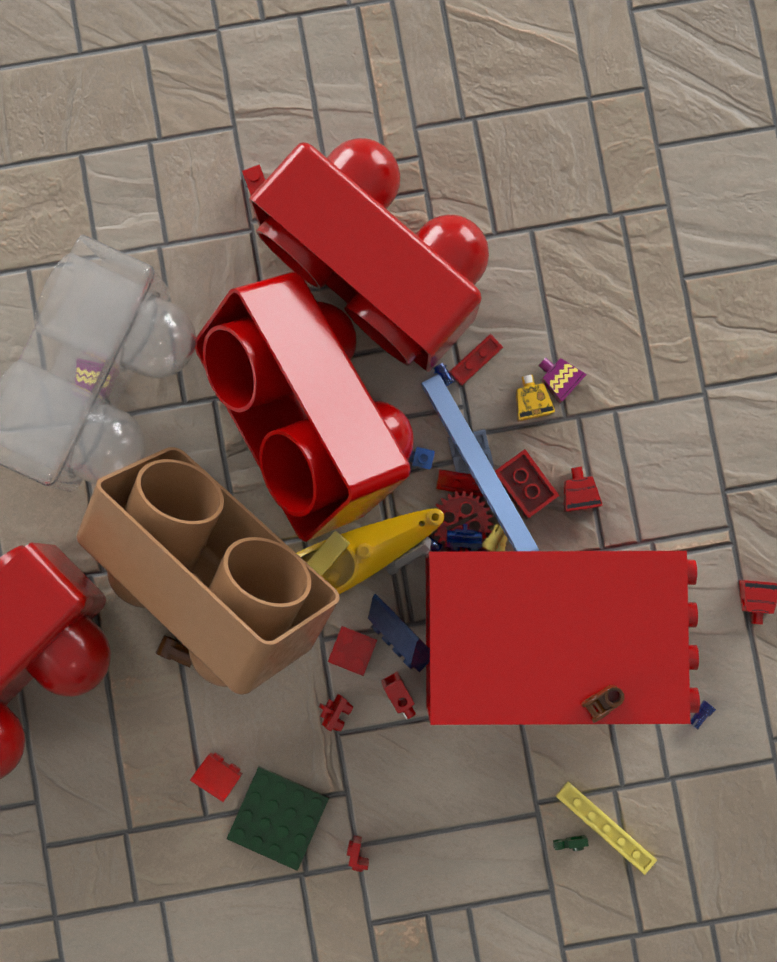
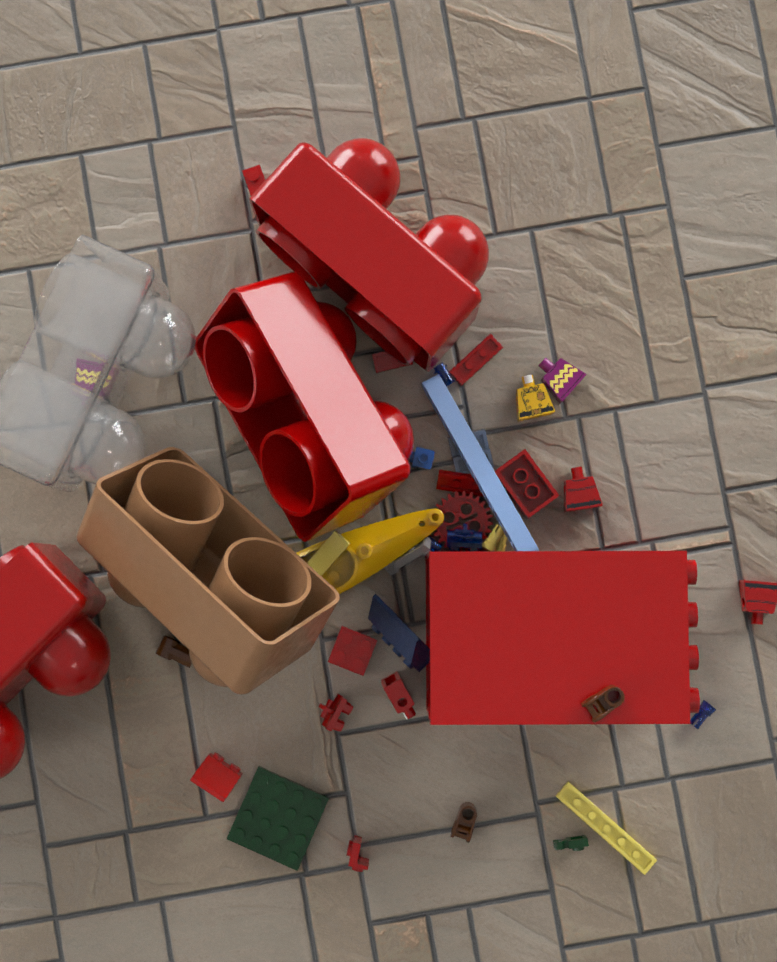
none -> red plate [372,351,413,374]
none -> reddish brown piece [450,802,477,843]

